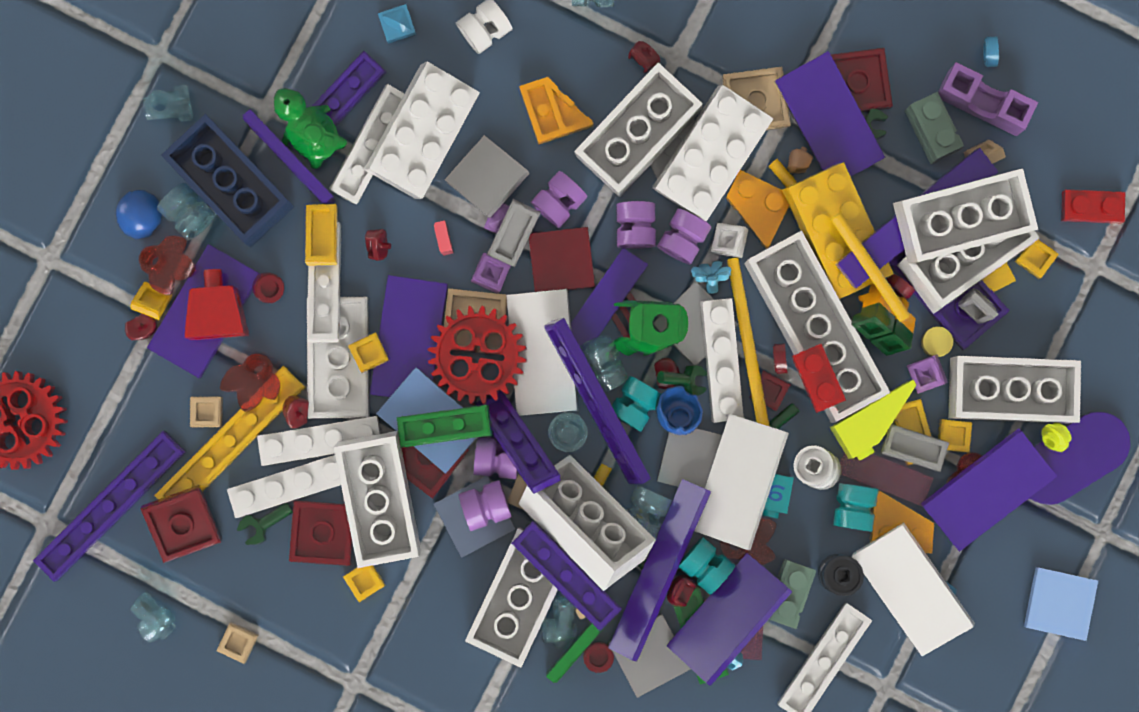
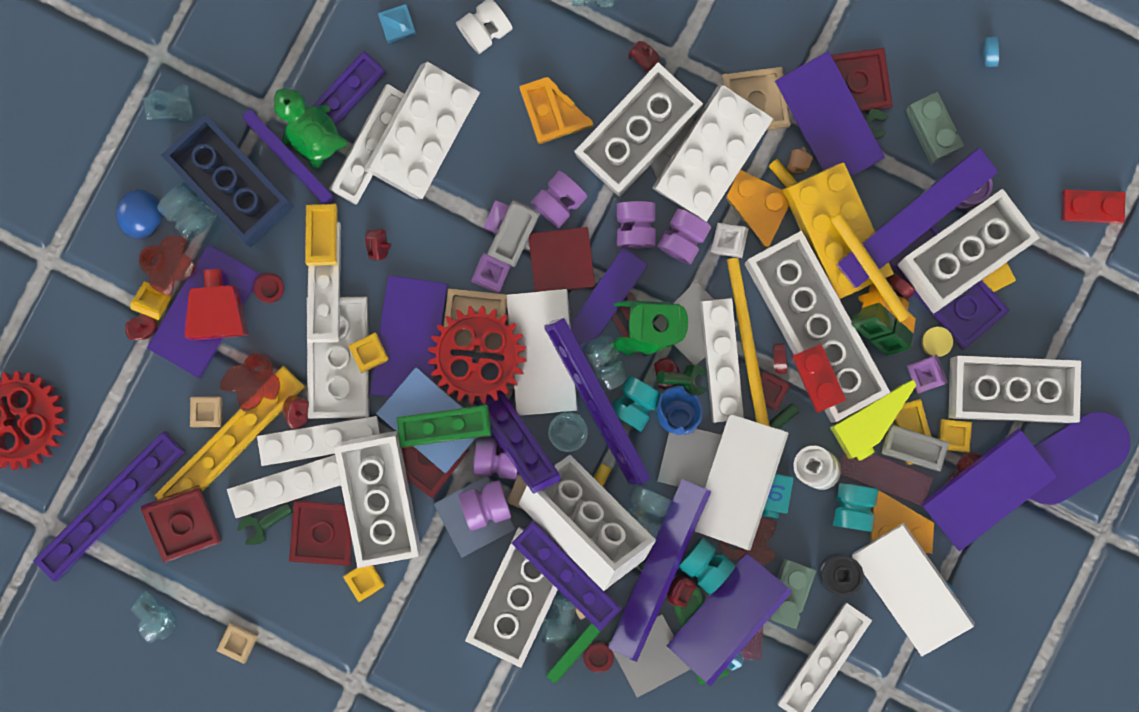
coral tile [434,220,454,256] -> none
light grey tile [445,135,530,218] -> none
medium azure plant [691,261,731,294] -> none
white brick [893,168,1038,263] -> none
medium lavender arch [938,62,1039,136] -> none
light grey slope [958,288,998,324] -> none
tan tile [964,140,1006,164] -> none
yellow tile [1014,239,1059,279] -> none
light blue tile [1024,567,1098,641] -> none
neon yellow plate [1041,422,1072,452] -> none

